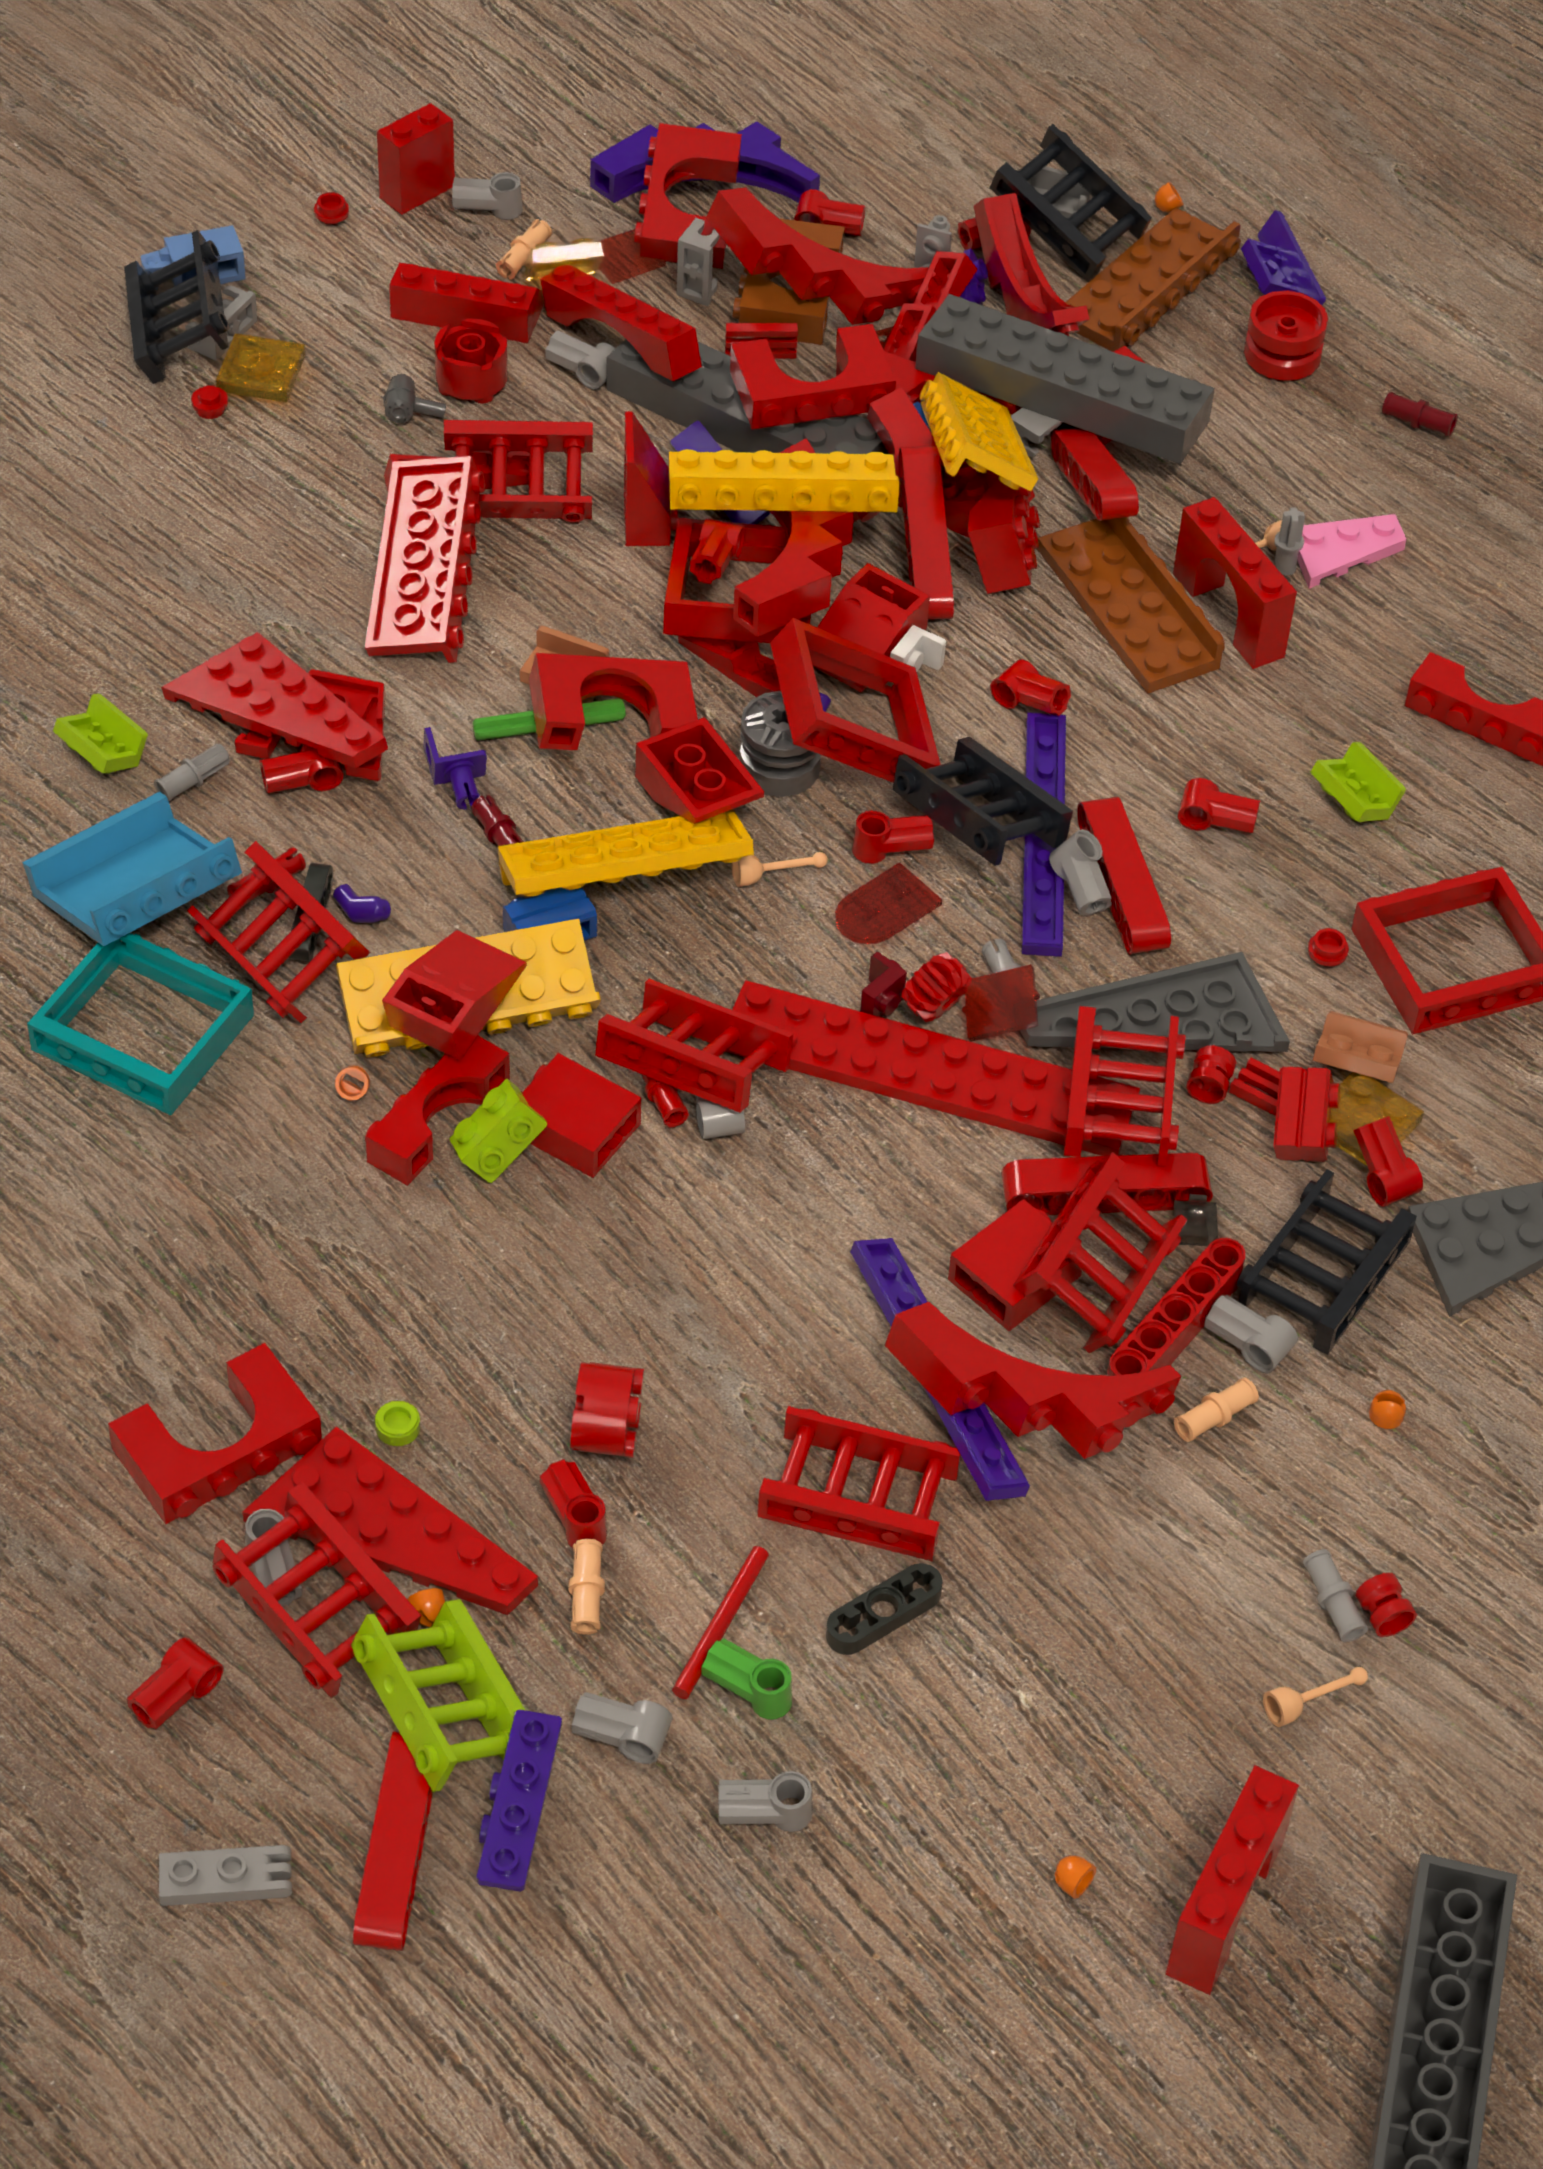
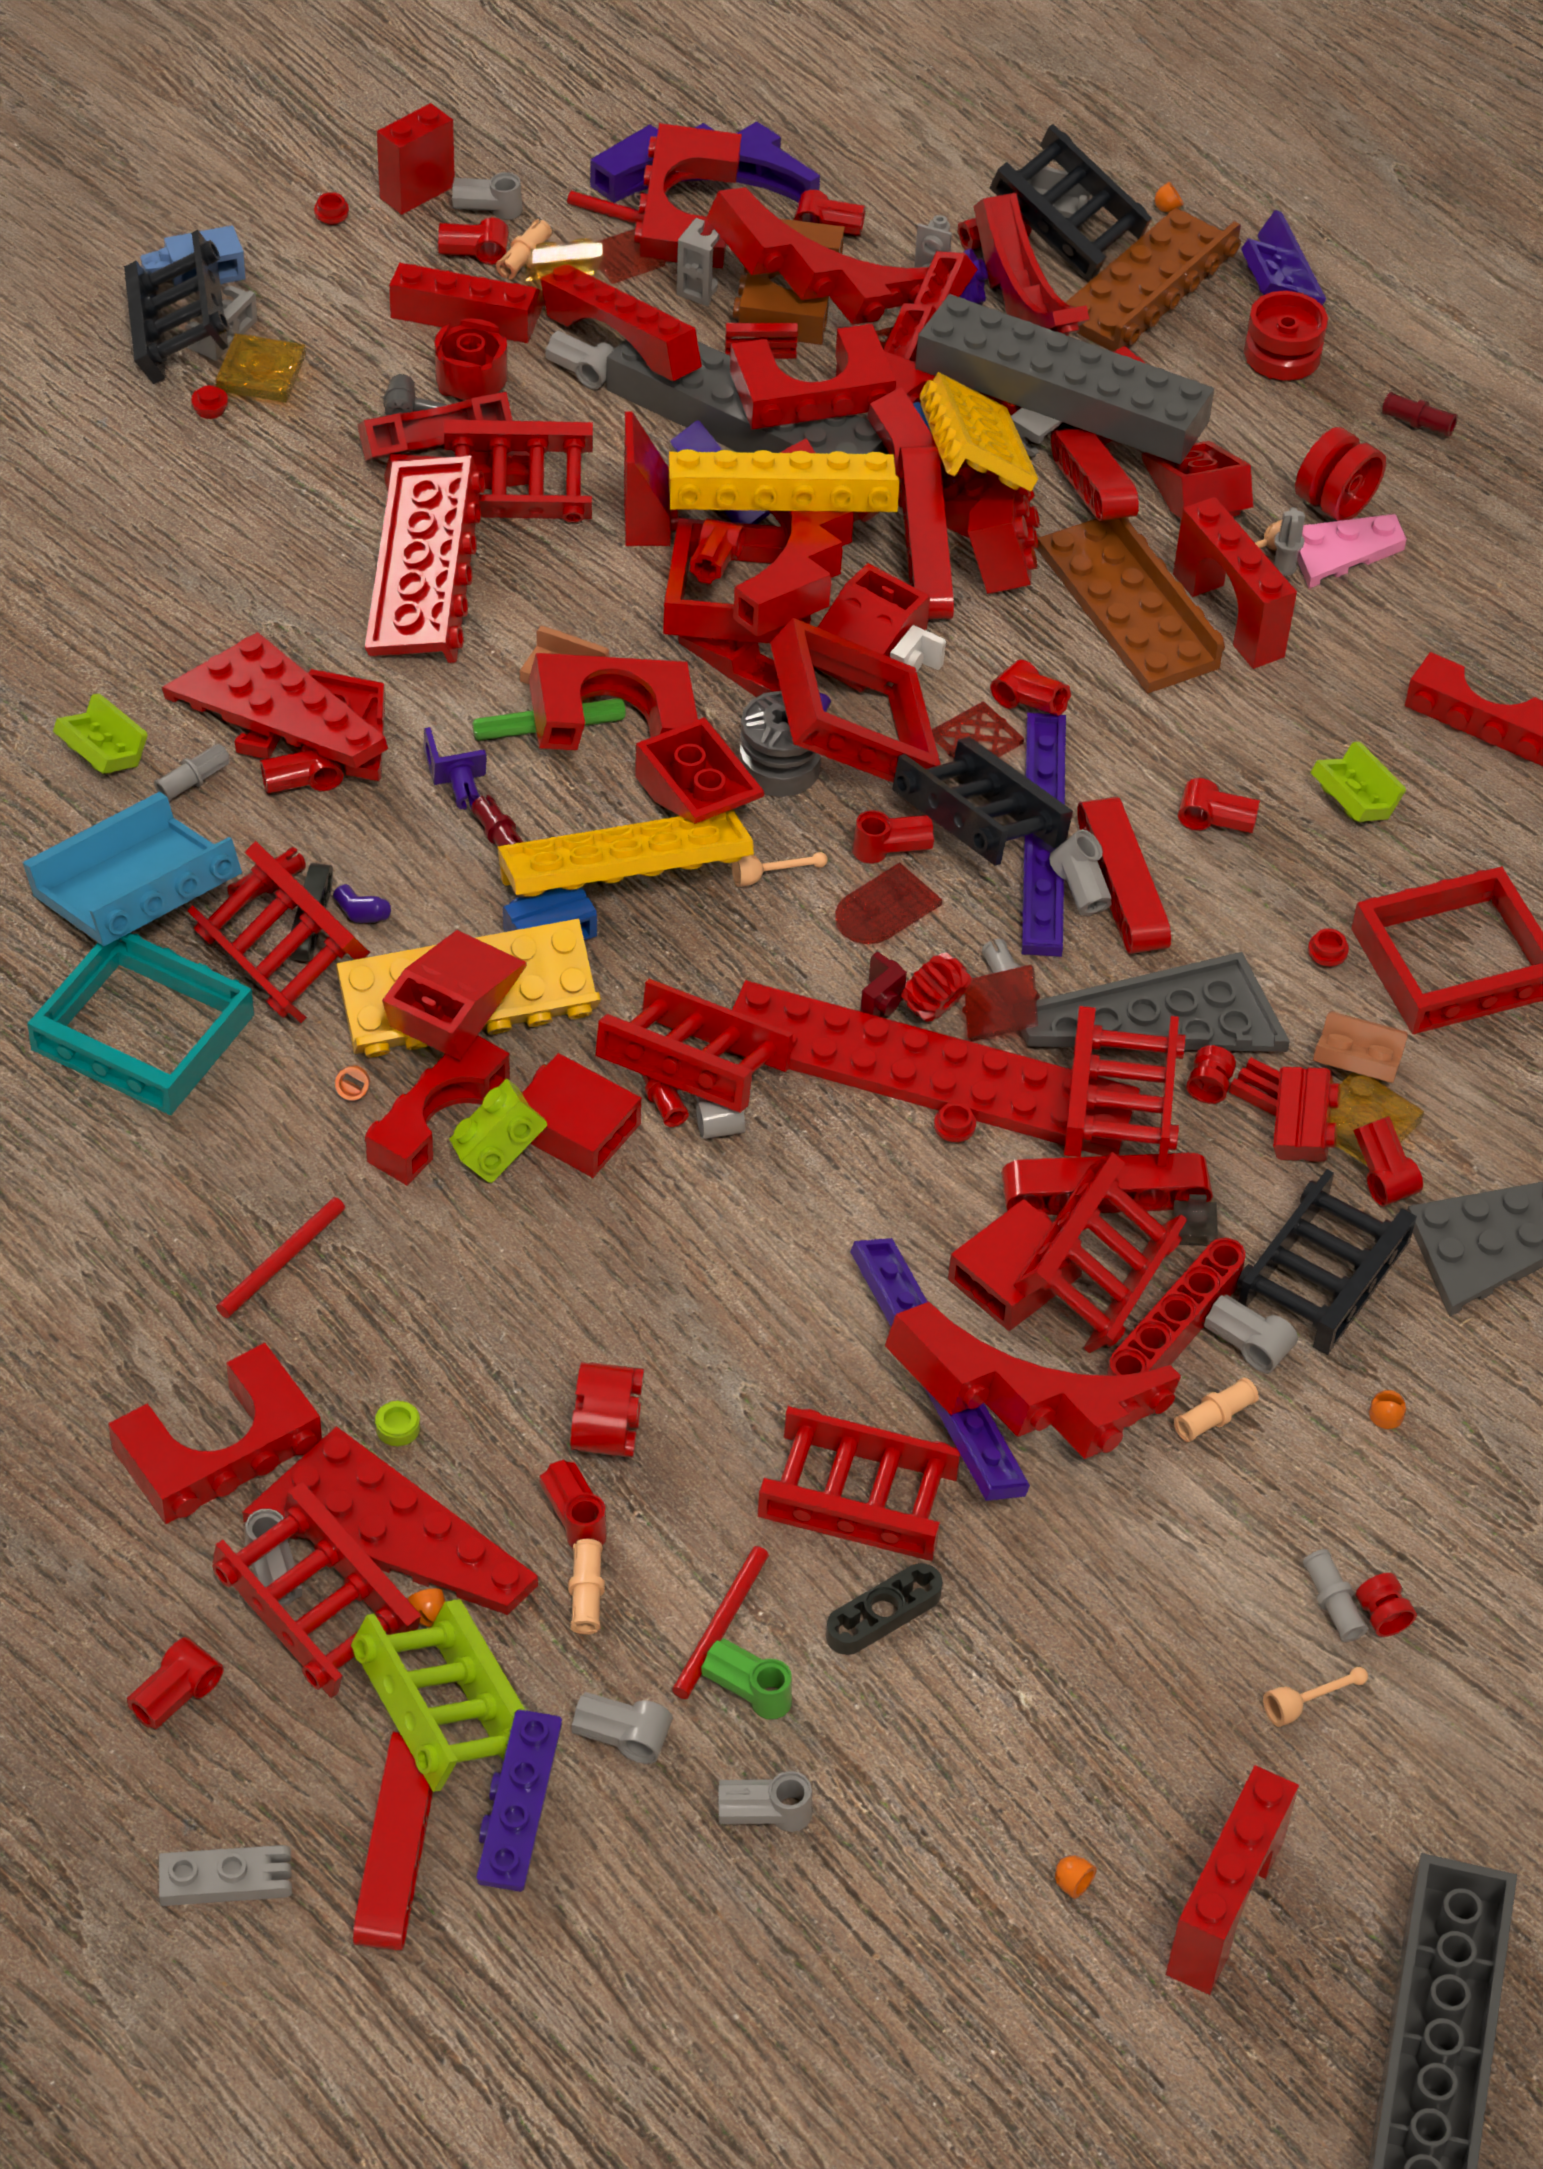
none -> red bar [216,1197,345,1318]
none -> red arch [357,392,513,461]
none -> red piece [438,217,509,265]
none -> red bar [567,190,644,224]
none -> clear red window [932,701,1024,758]
none -> red plate [934,1102,976,1142]
none -> red slope [1142,441,1254,518]
none -> red wheel [1295,426,1387,521]

